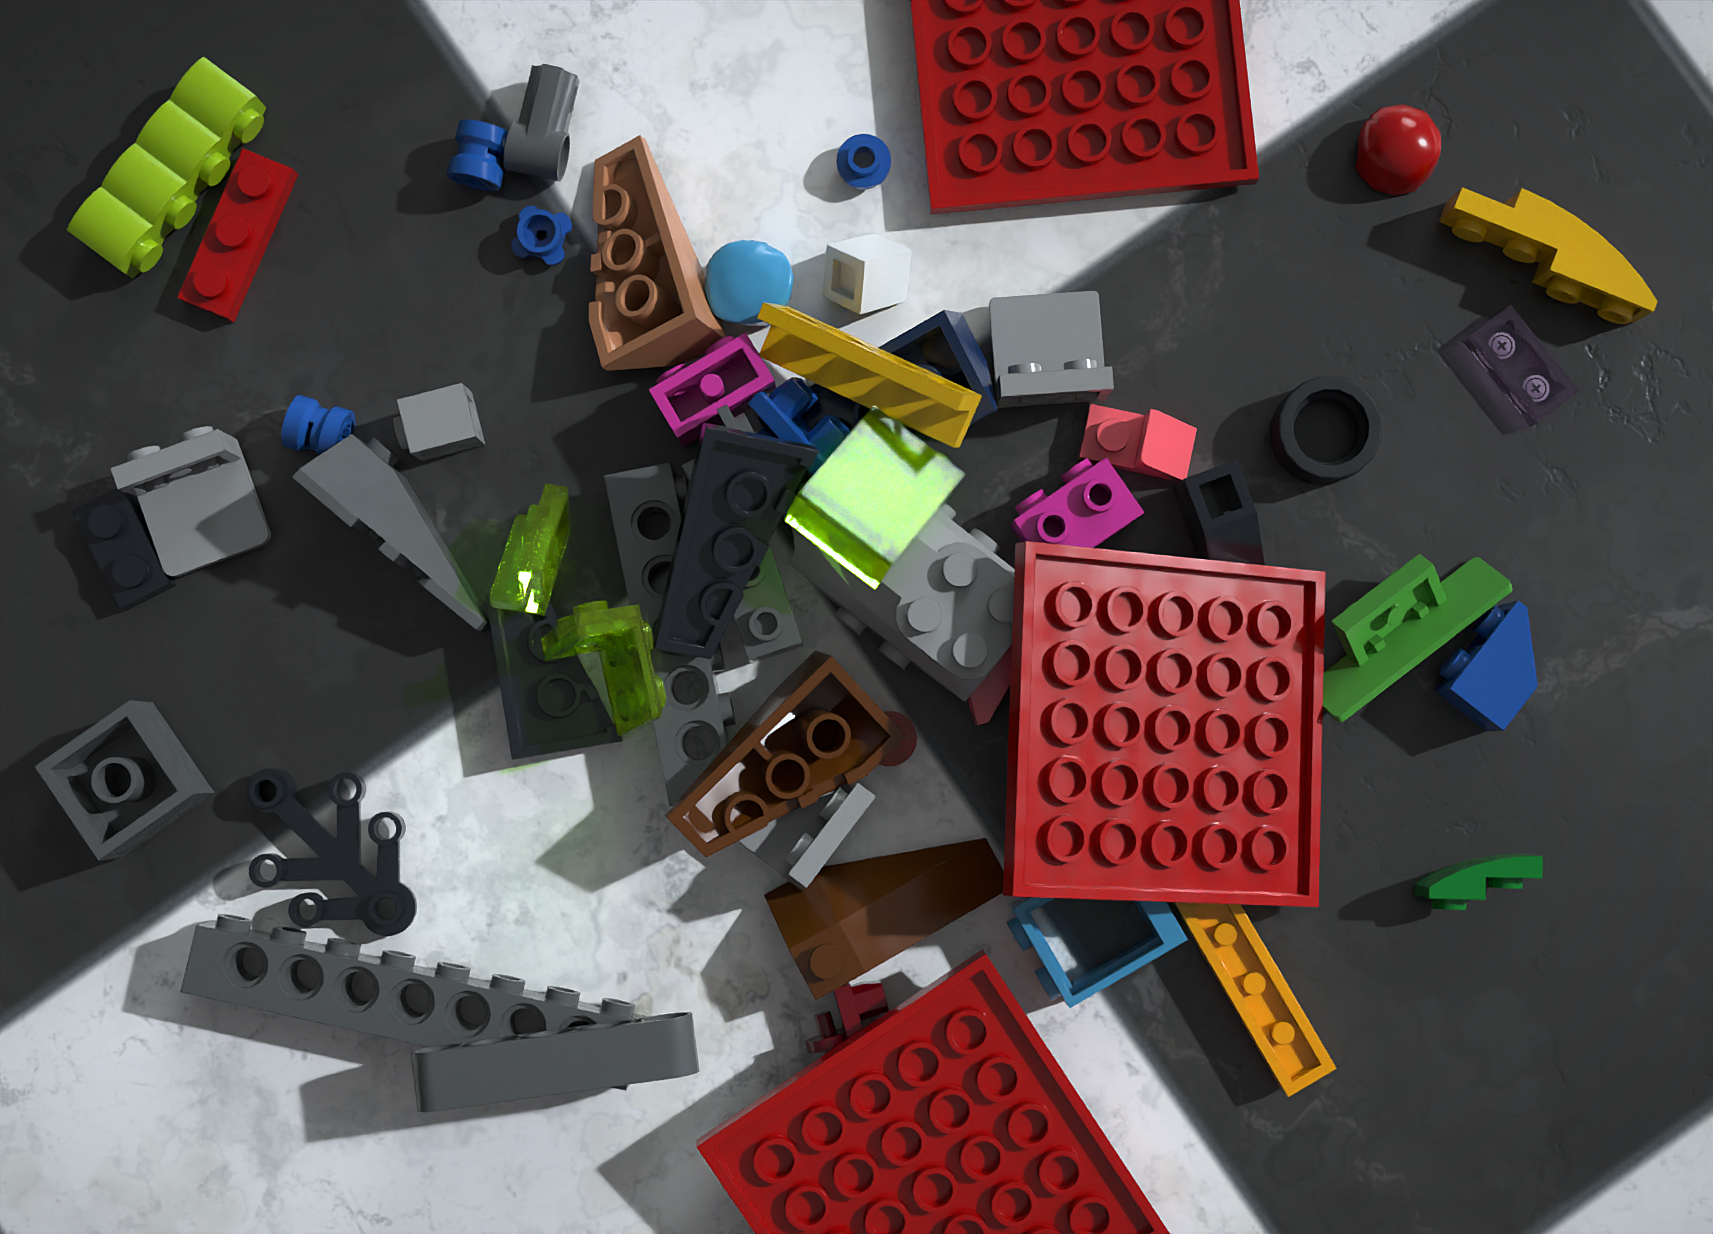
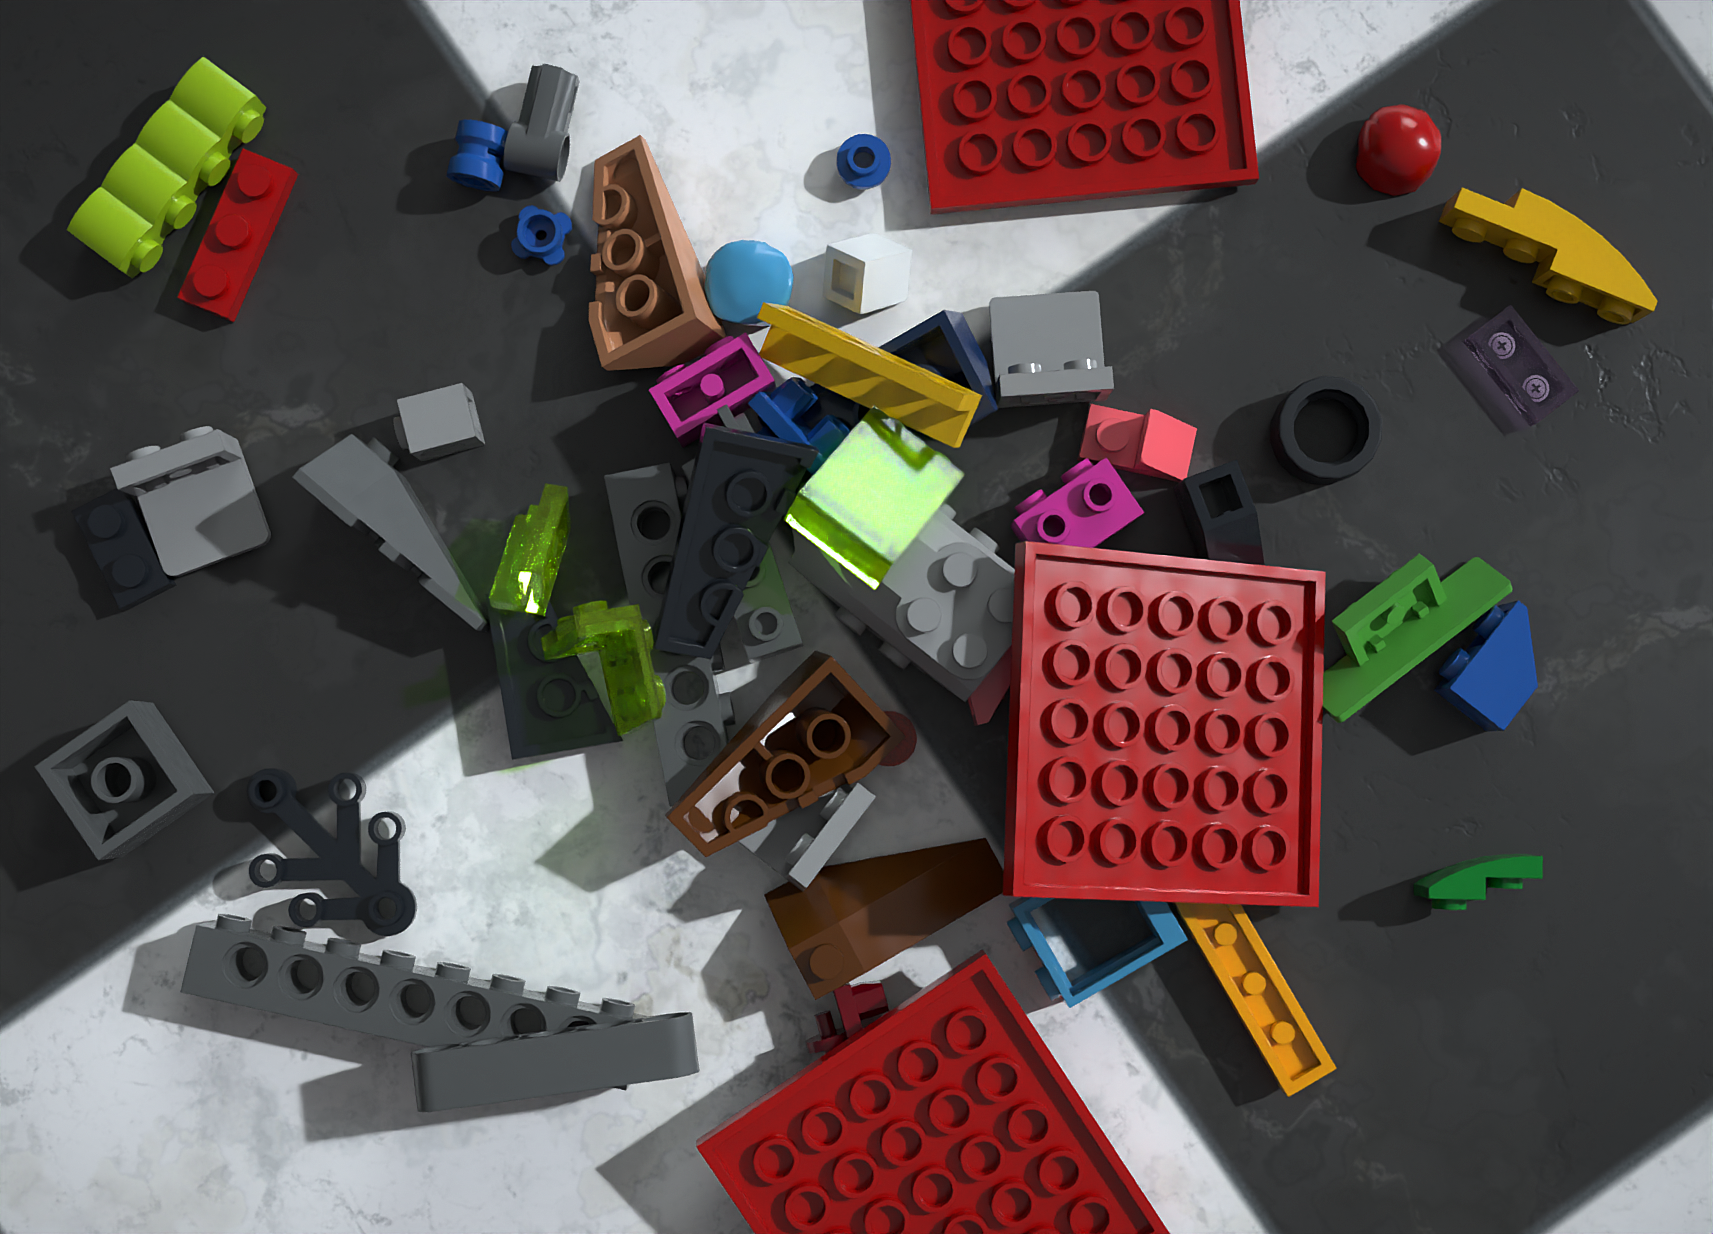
blue wheel [281,394,356,456] -> none

